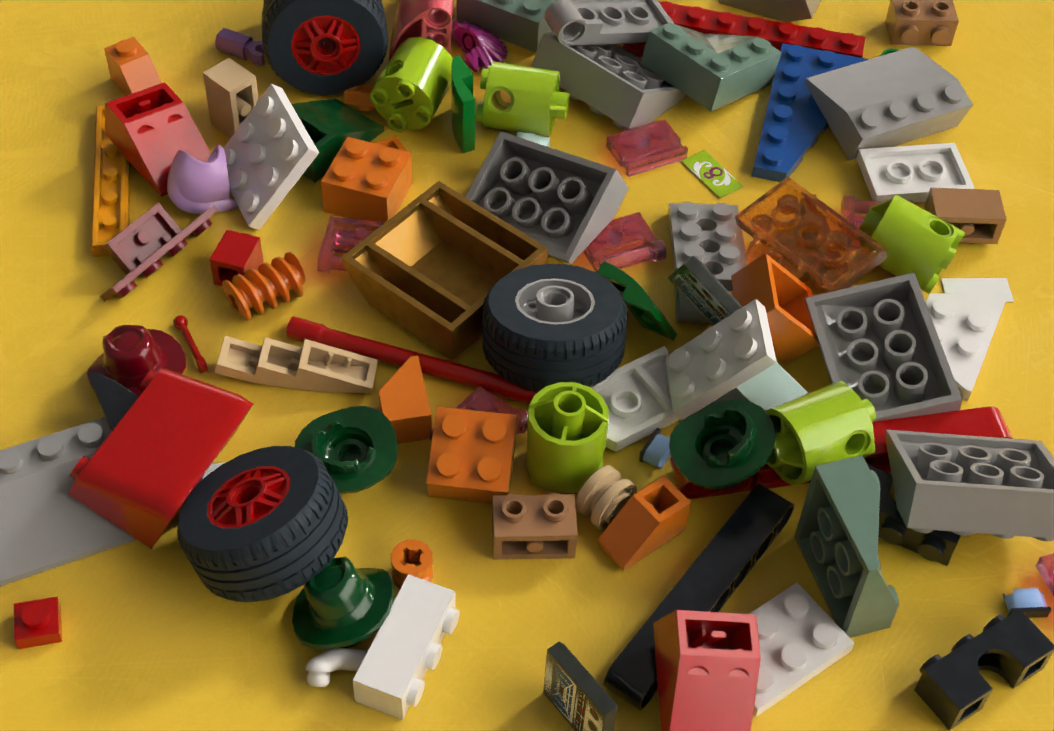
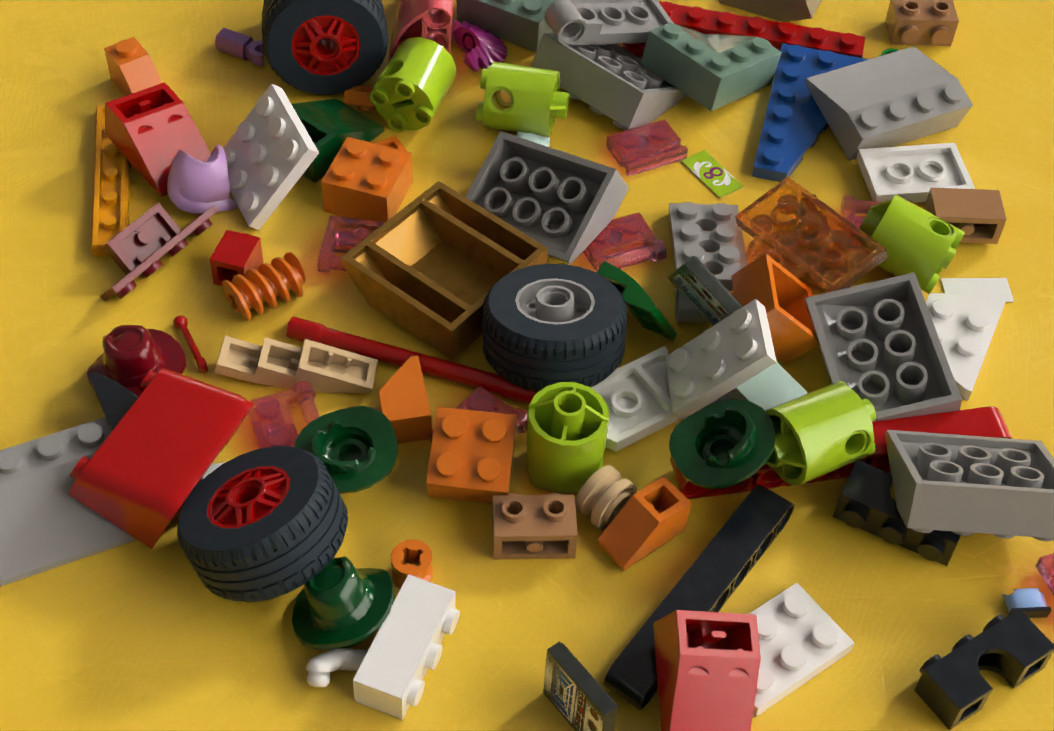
red plate [14,596,62,649] -> none
tan brick [203,58,259,139] -> none
green slope [451,55,476,153] -> none
light blue piece [639,428,671,469] -> none
sand green slope [794,455,899,638] -> none
none -> clear pink plate [248,381,320,449]

